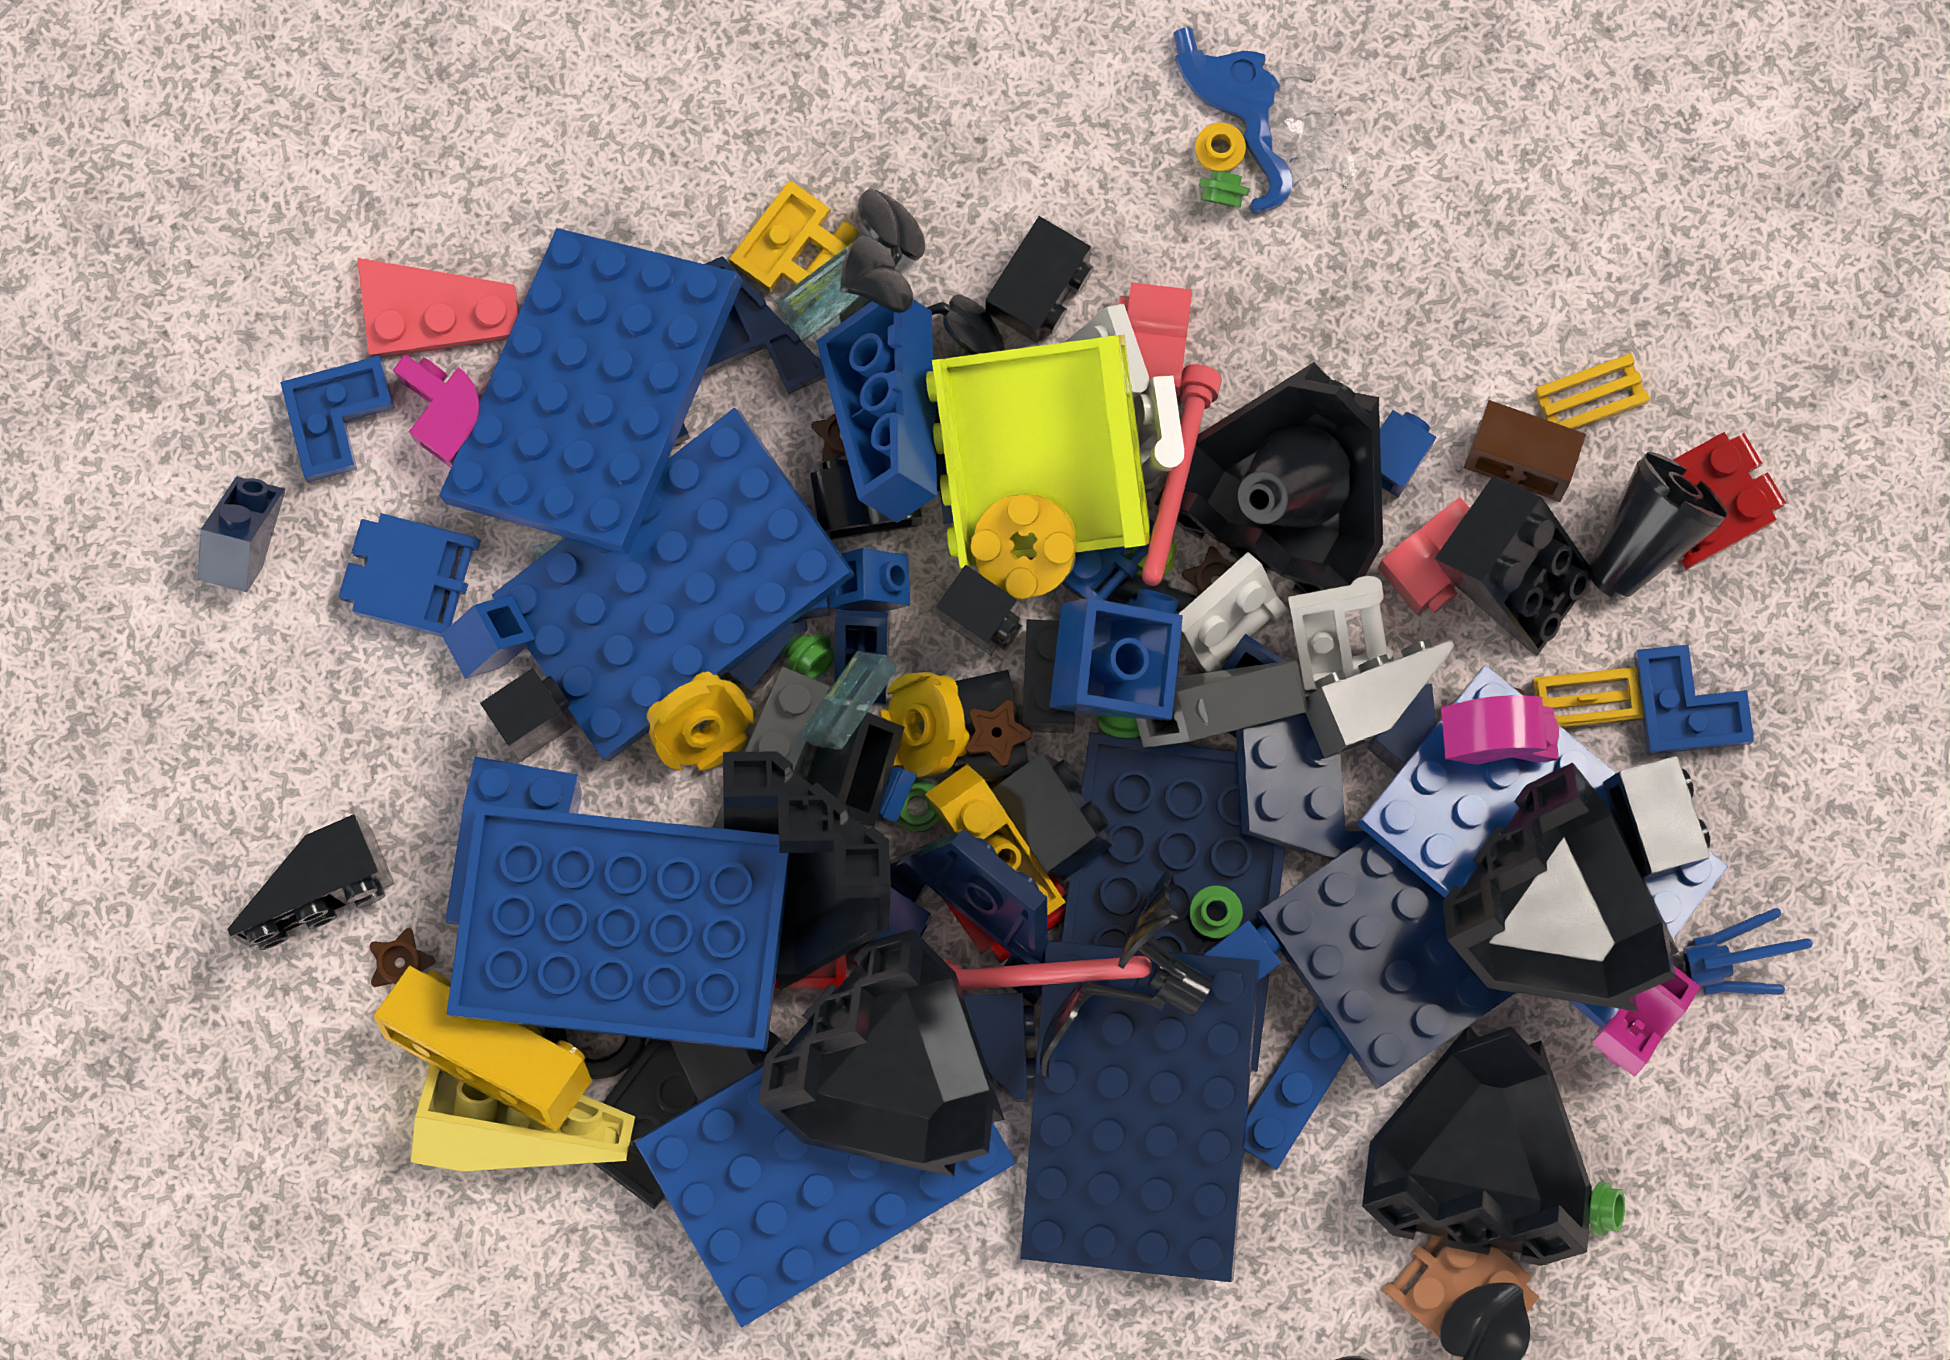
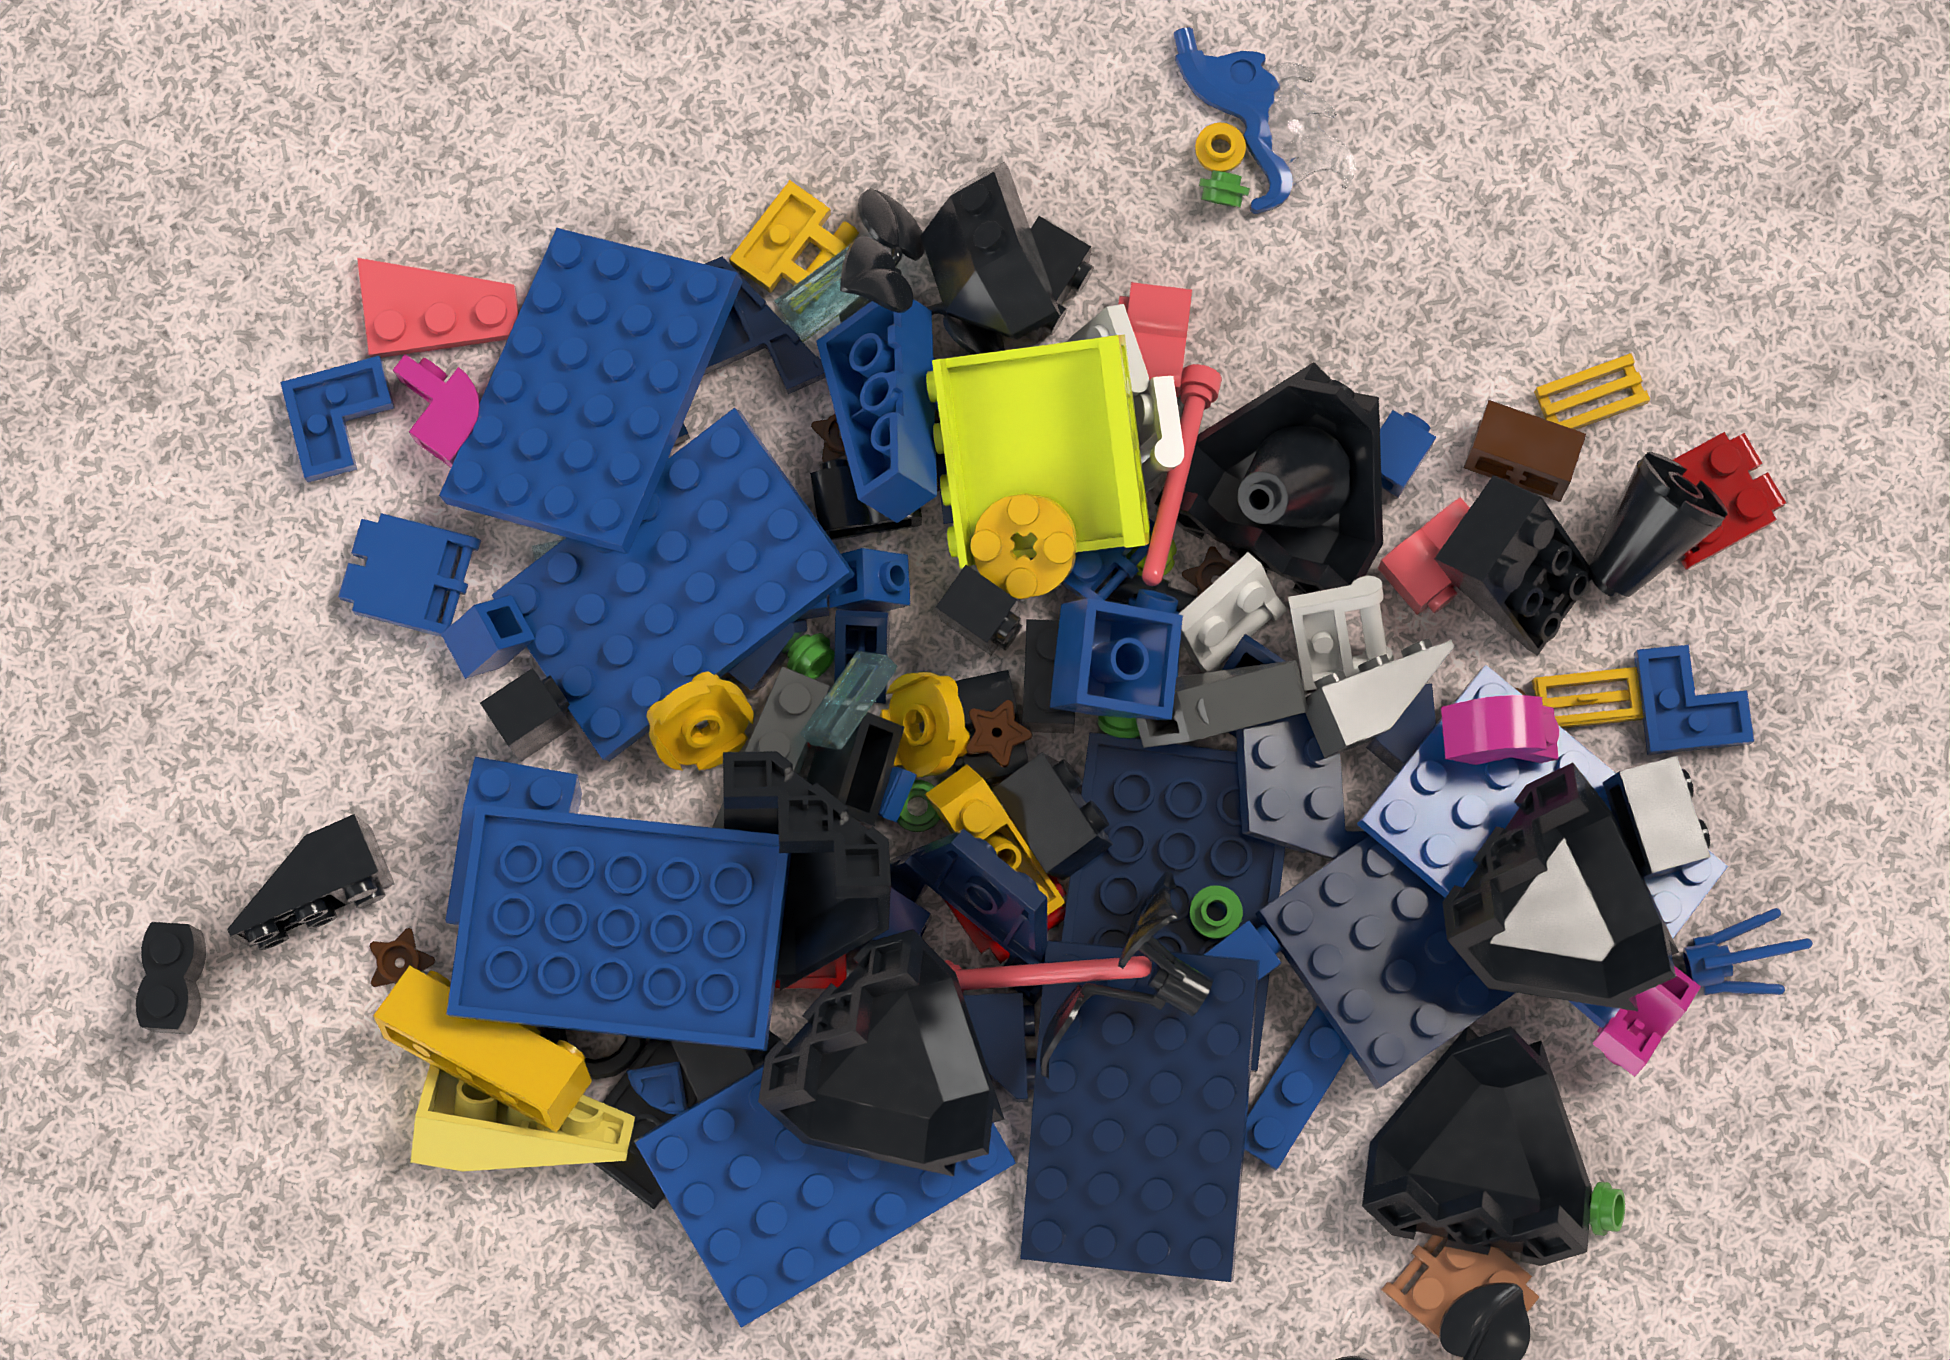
slope [197,476,285,593] -> none
none -> black brick [136,922,206,1035]
none -> blue tile [627,1061,688,1115]
none -> black wedge [920,162,1061,340]

